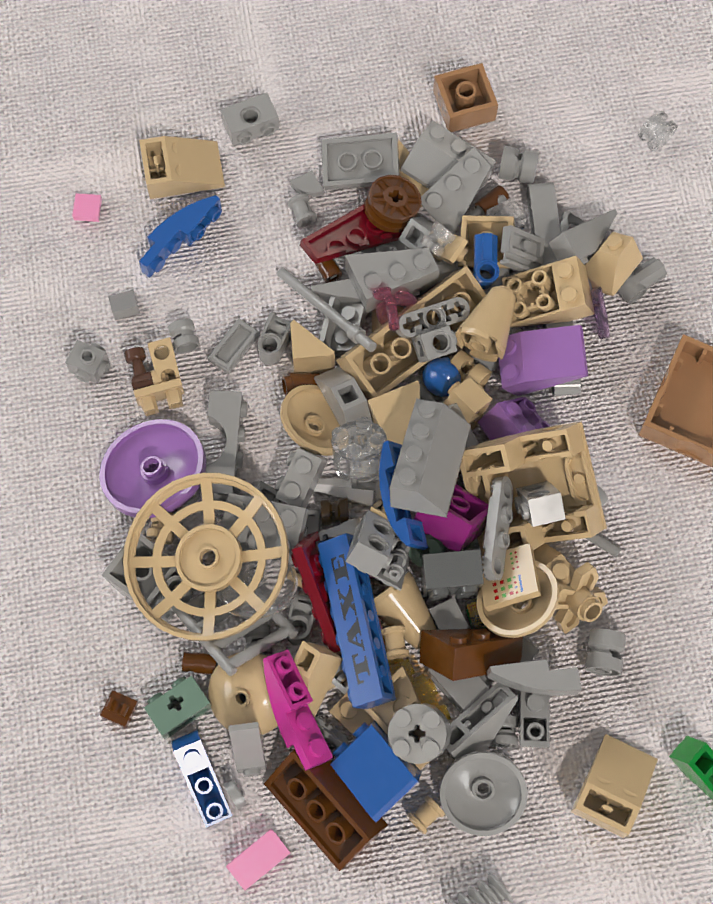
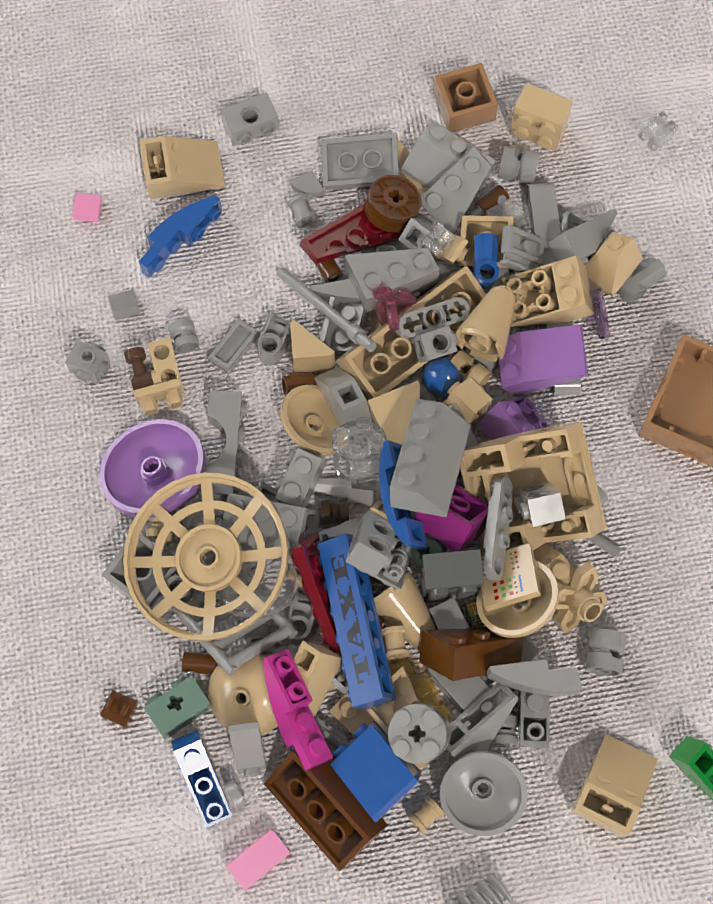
none -> tan brick [510,83,573,151]

